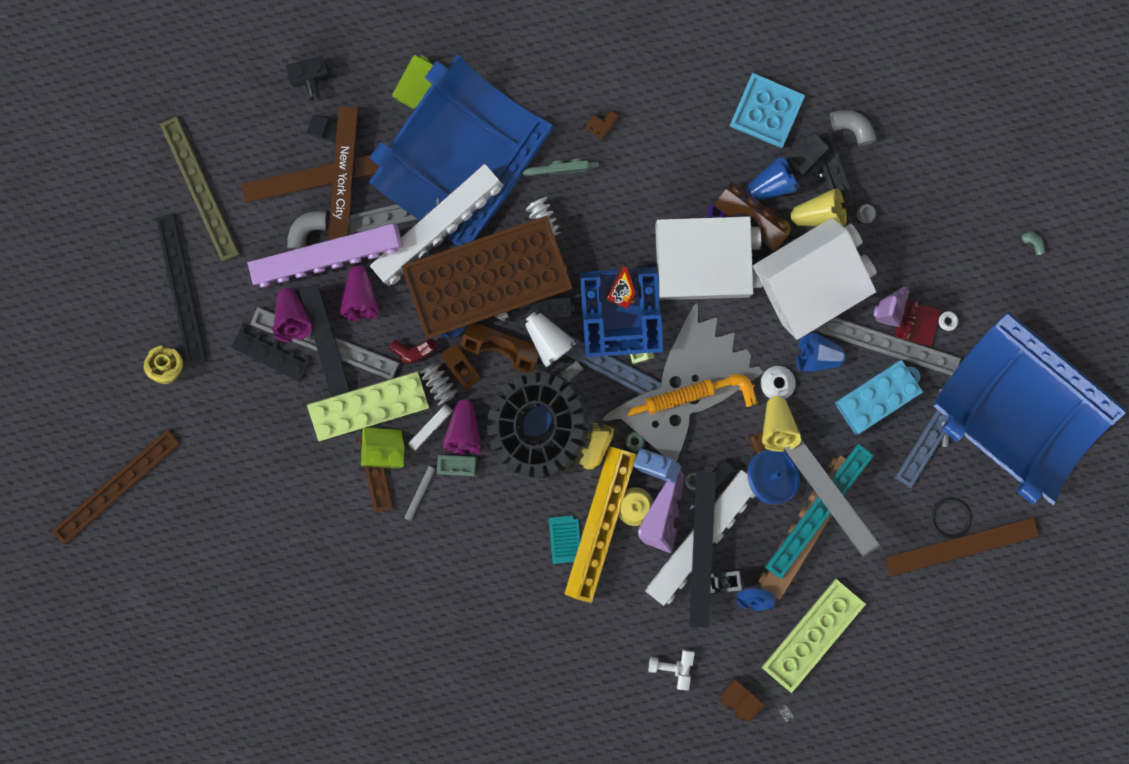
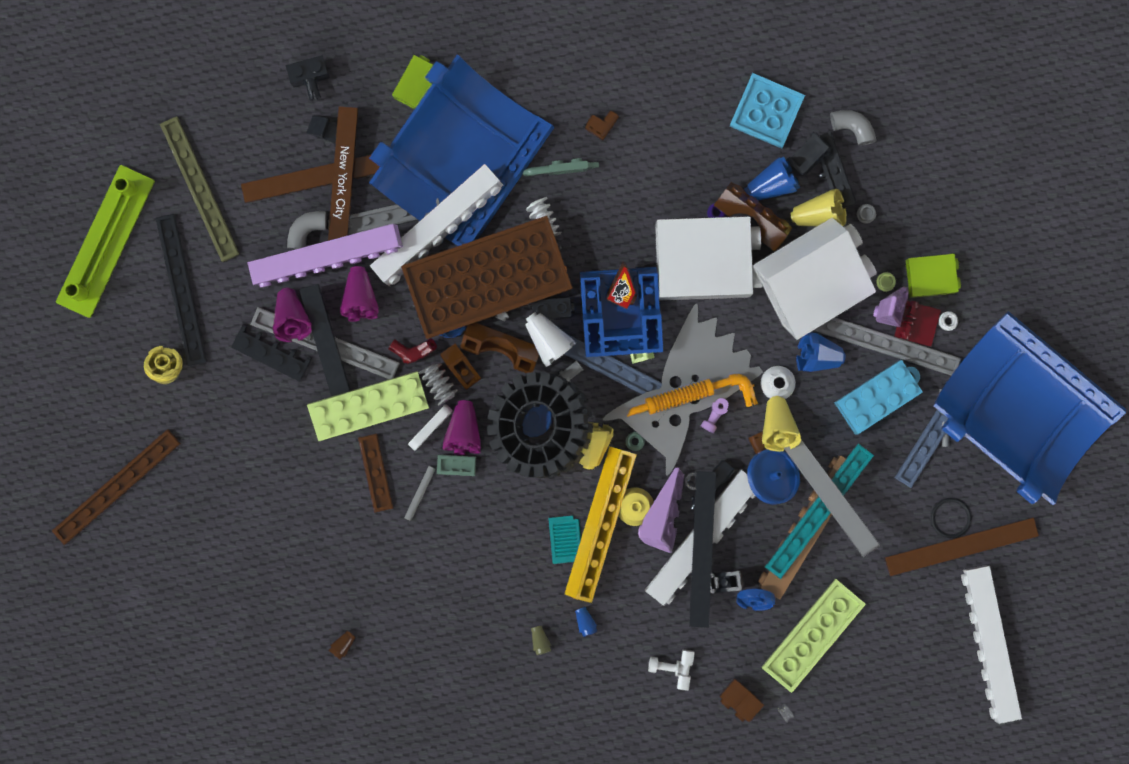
lime slope [361,428,404,468] -> none
medium blue brick [634,449,681,483] -> none
sand green arm [1022,231,1046,256] -> none
none -> lime piece [56,165,155,318]
none -> reddish brown cone [328,631,356,660]
none -> olive cone [531,625,552,655]
none -> blue cone [575,607,597,637]
none -> lavender leg [701,398,728,434]
none -> yellowish green plate [876,272,896,292]
none -> lime brick [905,254,961,298]
none -> white brick [961,565,1022,724]

